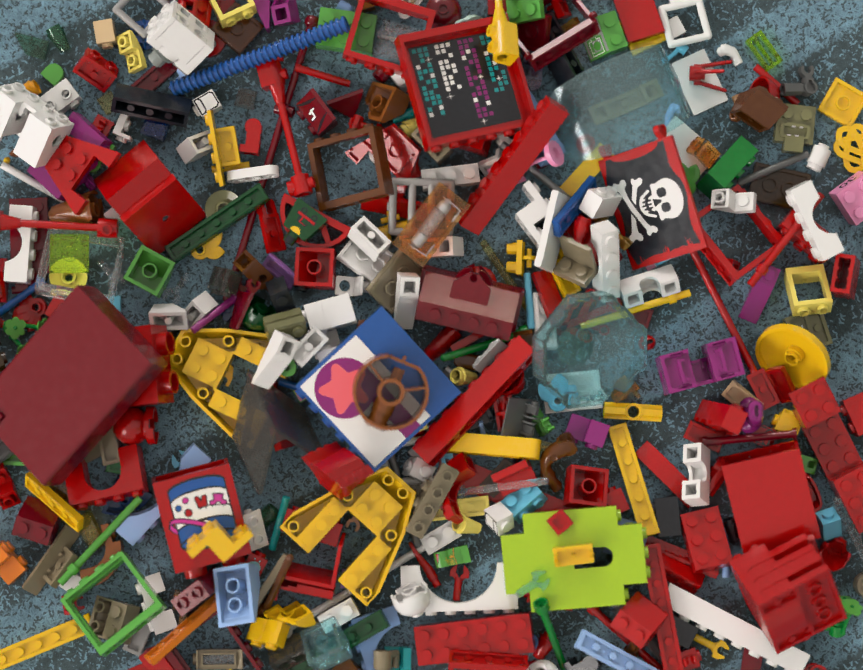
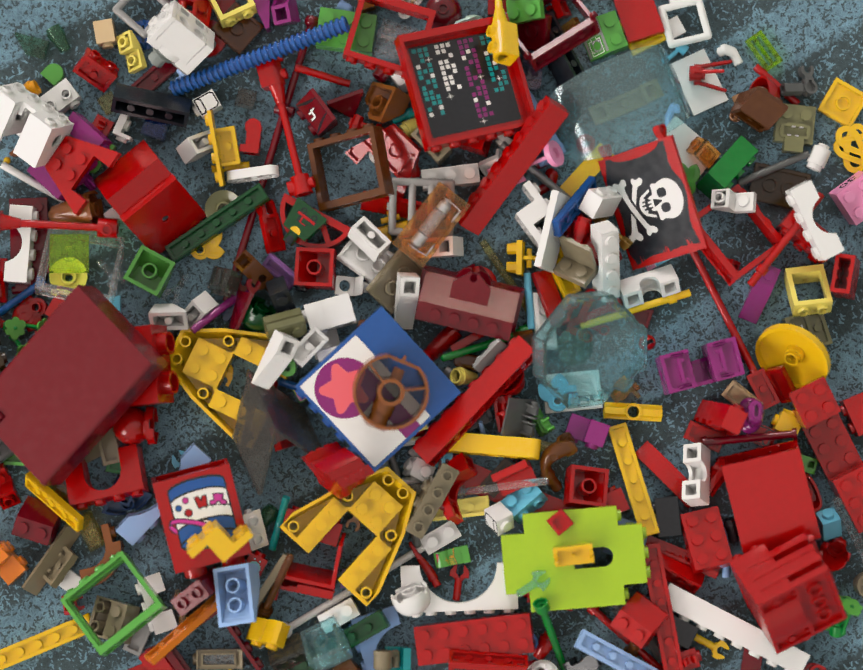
bright green bar [57,496,143,586] -> none
yellow slope [263,600,316,627] -> none
light yellow cone [452,515,482,534] -> none
none -> red arm [538,168,558,195]

